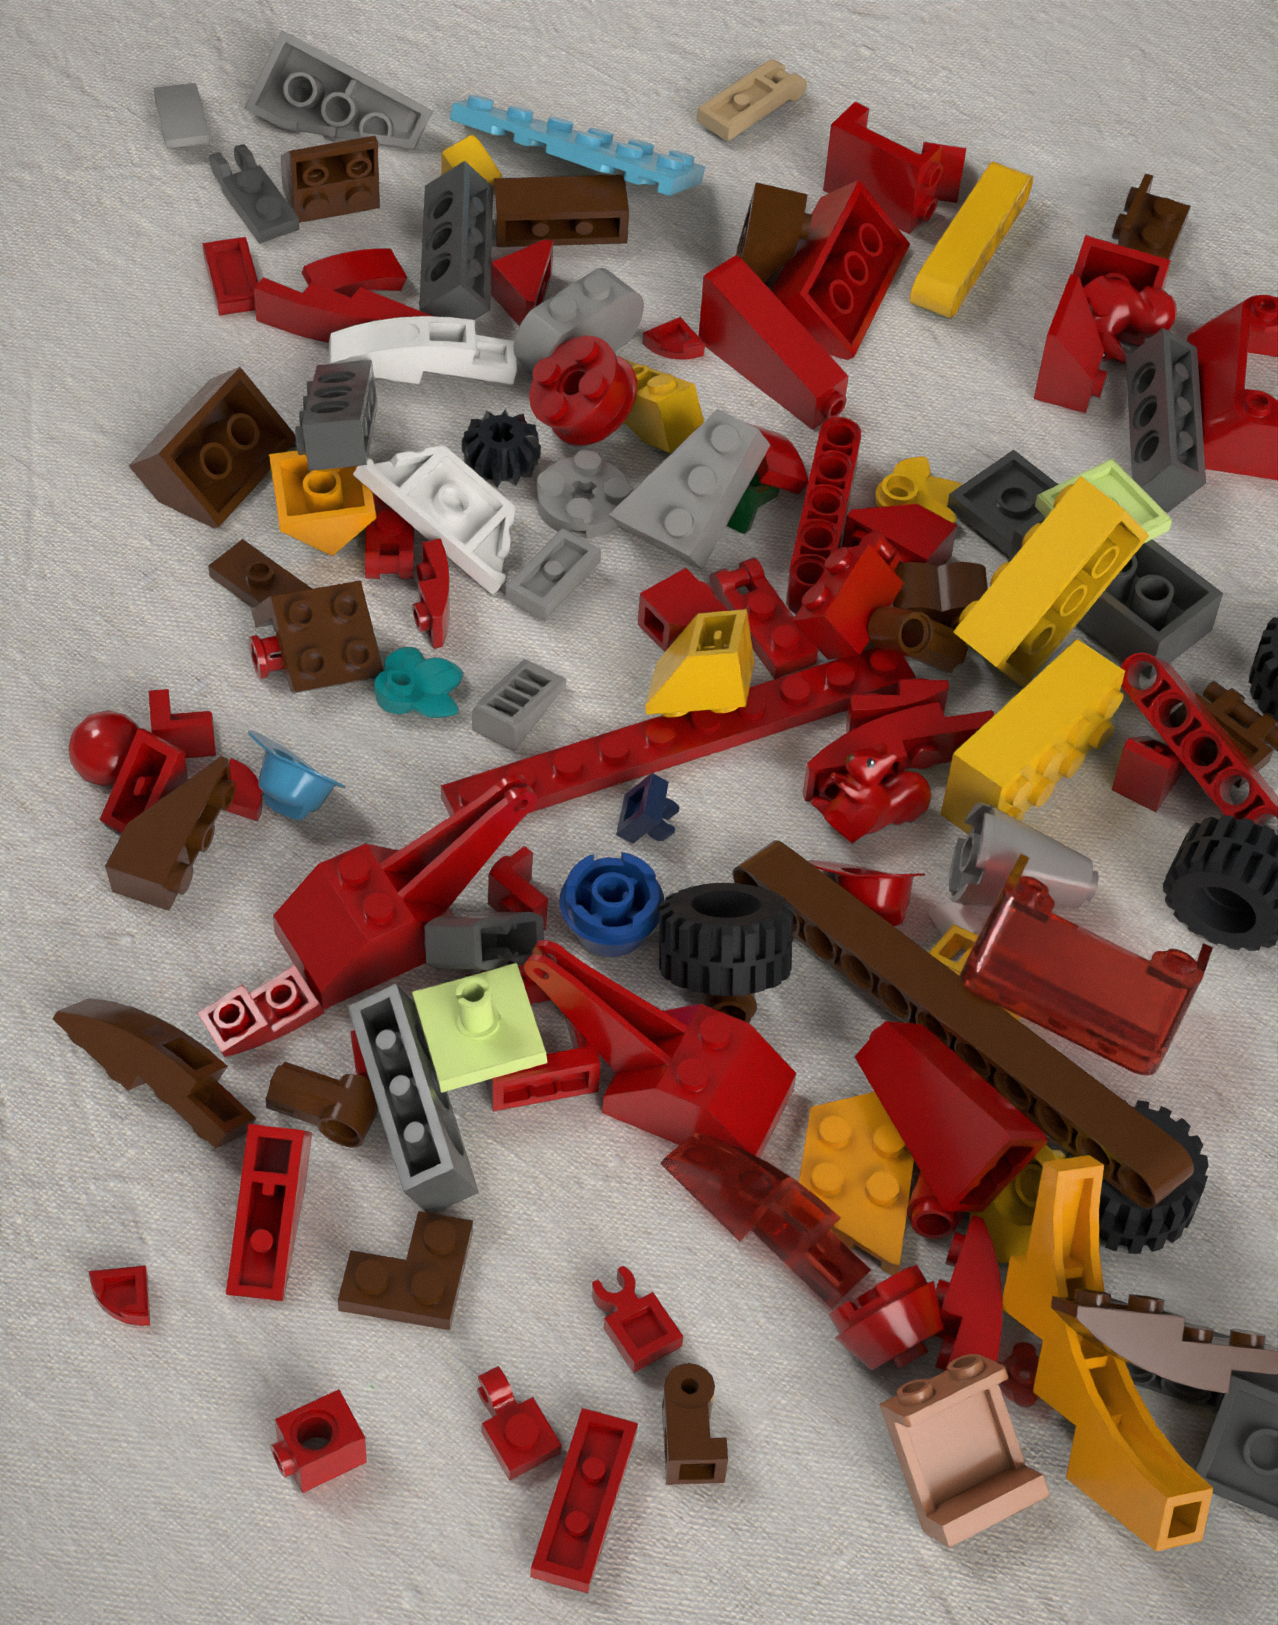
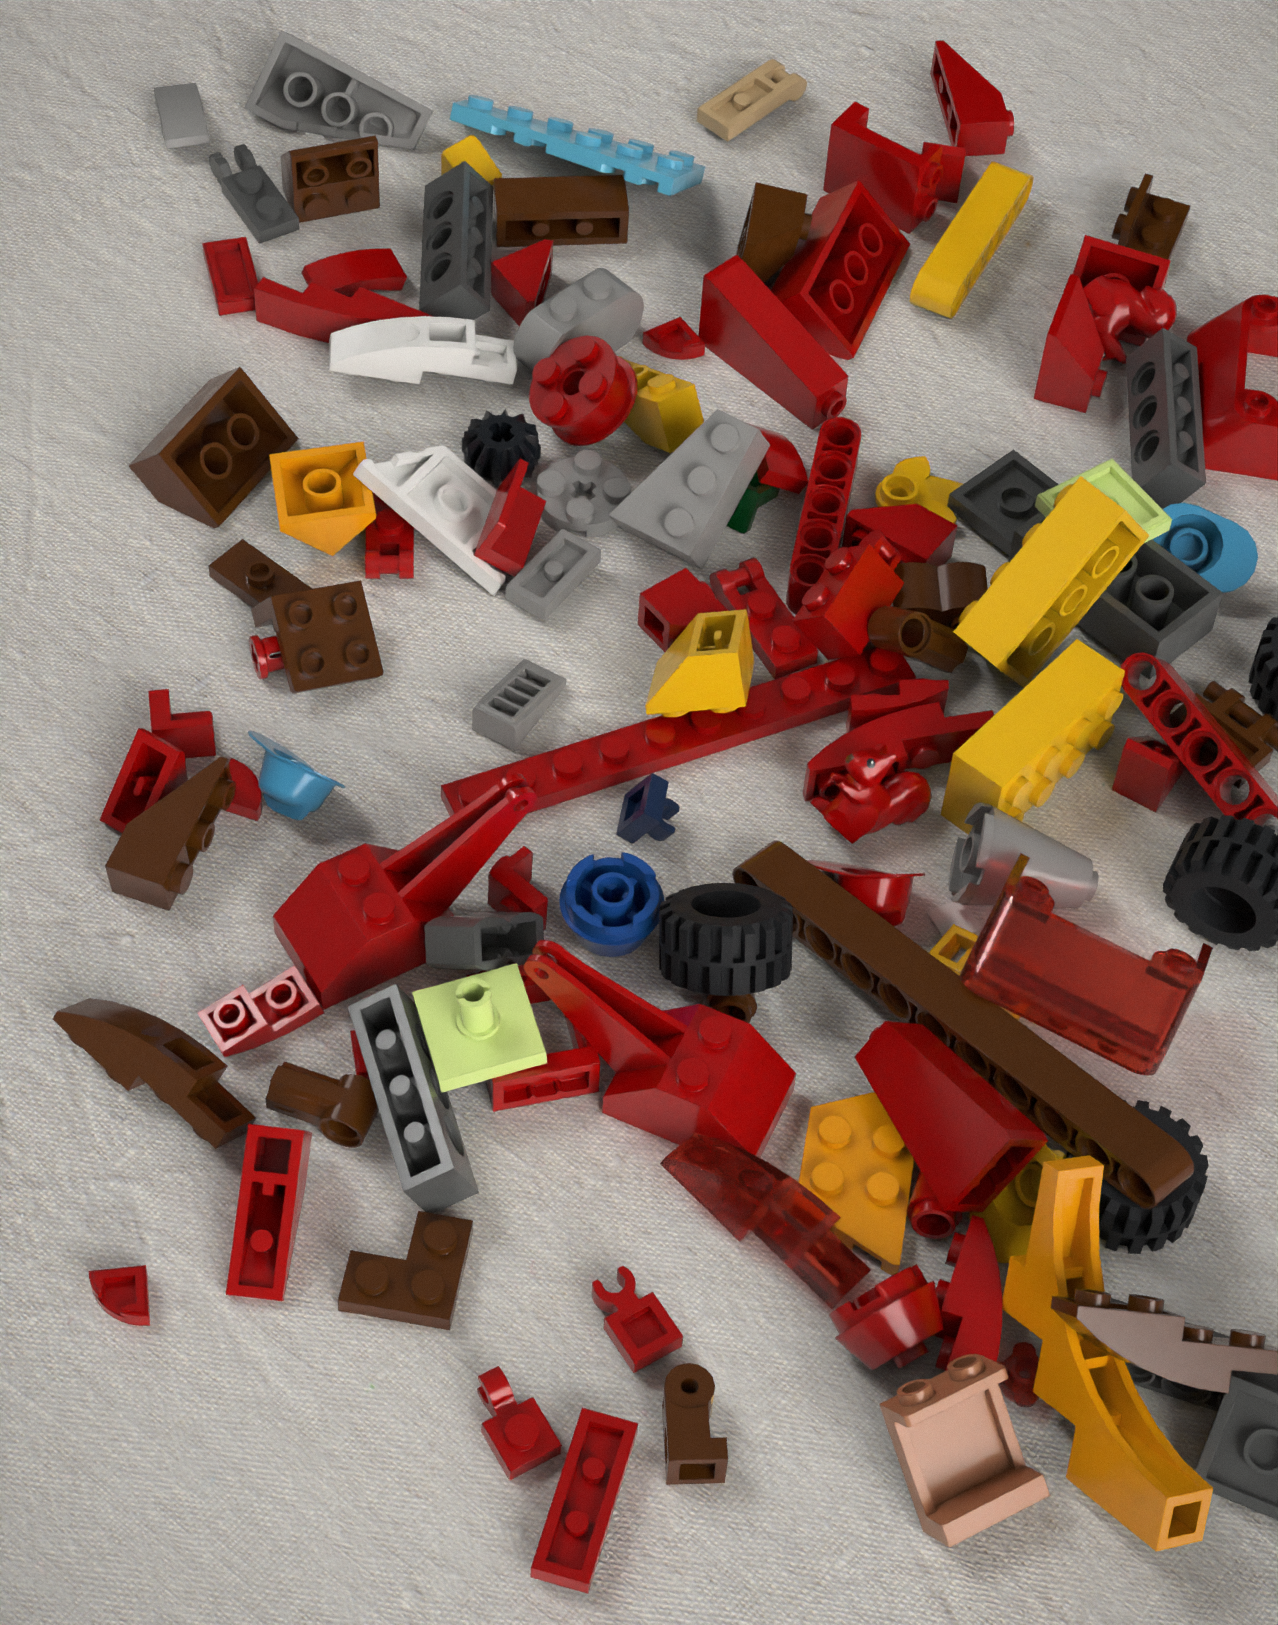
red hair [69,710,139,786] -> none
red brick [270,1389,367,1493] -> none
dark grey brick [295,360,378,471] -> none
teal plate [373,647,464,718] -> none
red slope [412,538,450,649] -> none
none -> red panel [474,458,546,577]
none -> red slope [930,40,1014,156]
none -> dark azure piece [1152,503,1258,593]

